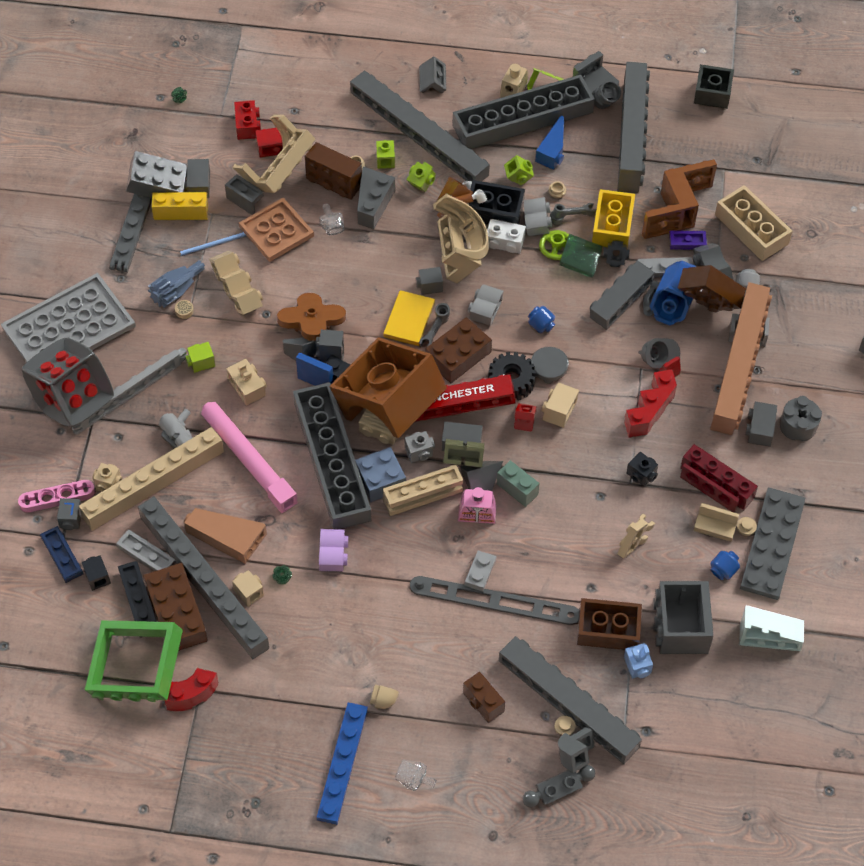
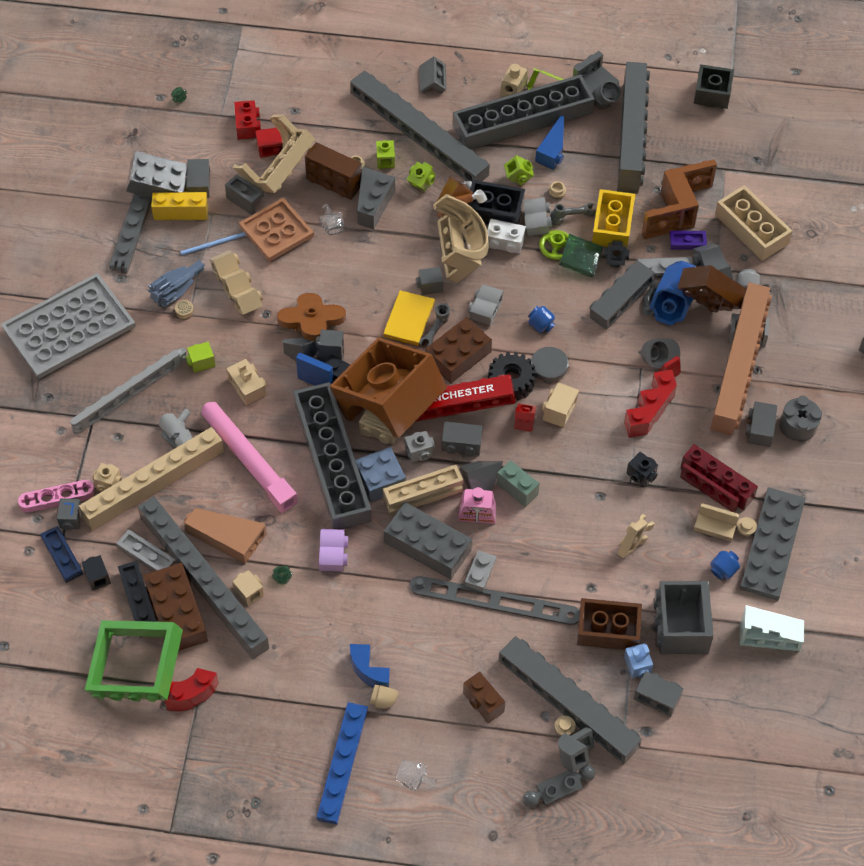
dark grey piece [22,338,114,427] -> none
olive piece [443,439,485,467] -> none
none -> blue brick [350,644,390,688]
none -> dark grey brick [384,502,472,580]
none -> dark grey brick [634,671,684,717]

